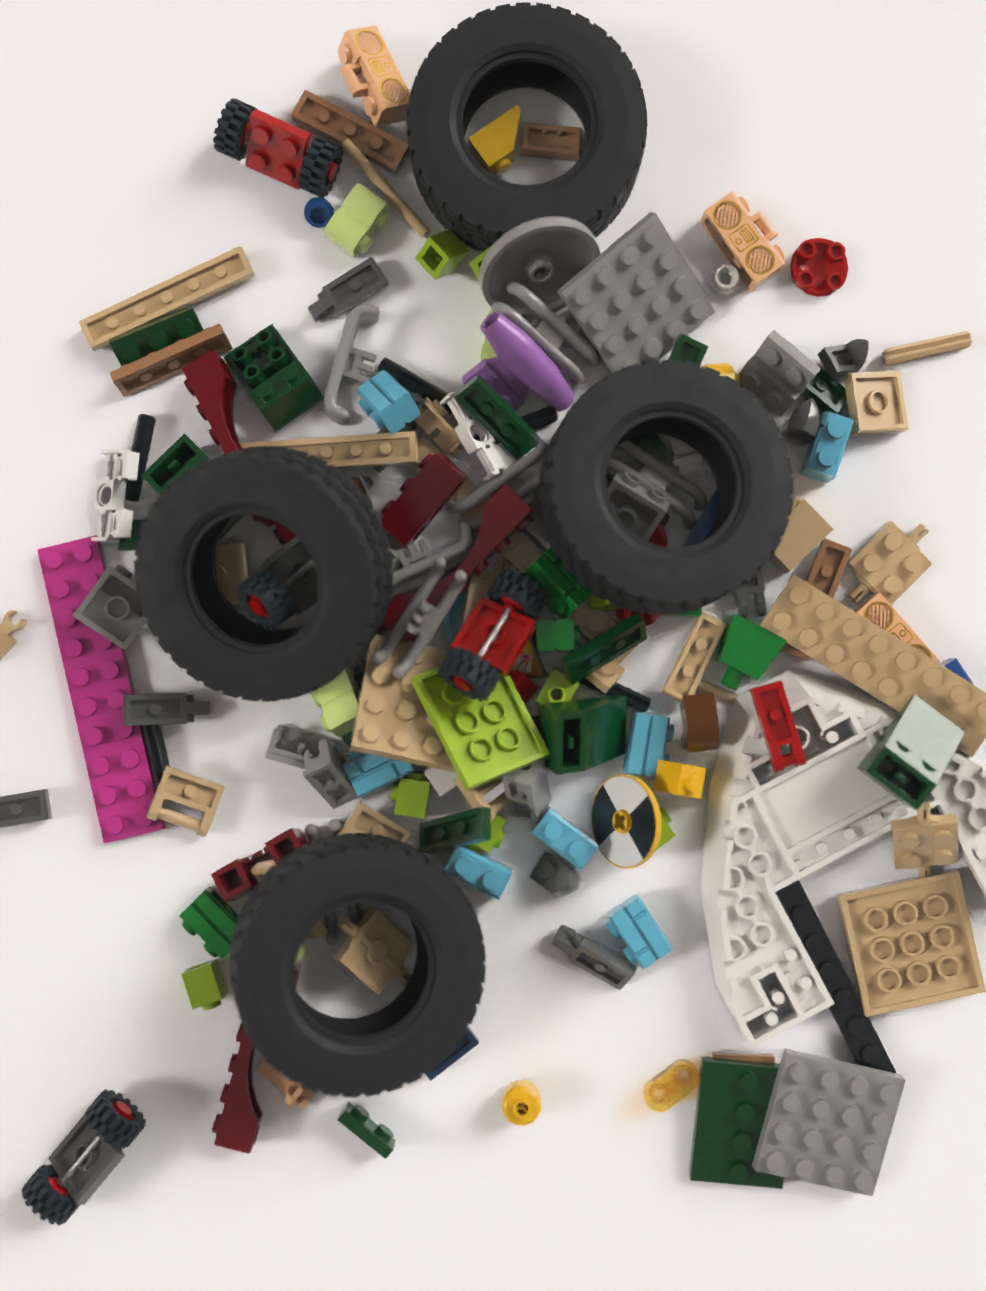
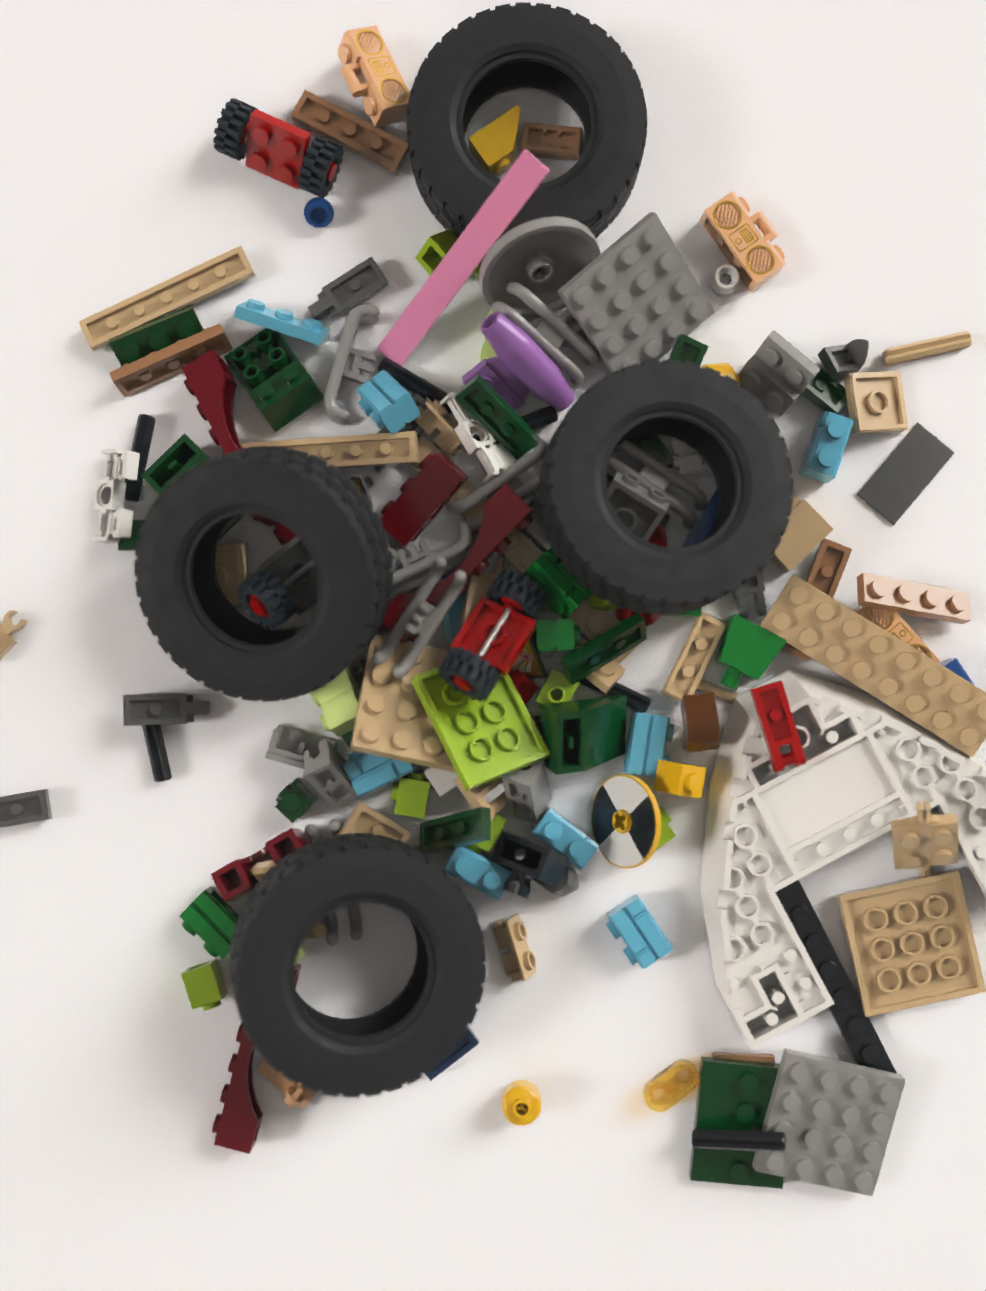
plate [21,1089,146,1225] -> none
dark pink plate [37,535,166,843] -> none
light grey plate [72,564,148,650] -> none
tan plate [146,766,225,838] -> none
yellowish green brick [324,182,390,258] -> none
tan plate [334,907,415,996] -> none
dark green plate [338,1101,396,1160] -> none
tan bar [341,138,430,238] -> none
dark grey hinge [552,925,637,990] -> none
dark grey plate [780,398,820,445] -> none
red dish [790,237,848,297] -> none
tan plate [846,521,932,605] -> none
slope [857,694,965,810] -> none
none -> medium azure plate [234,299,330,346]
none -> dark green brick [275,778,319,824]
none -> bright pink tile [376,149,550,366]
none -> black brick [490,830,569,899]
none -> tan hinge [493,913,537,981]
none -> black axle [692,1129,786,1153]
none -> plate [856,572,971,625]
none -> dark grey piece [857,422,955,525]

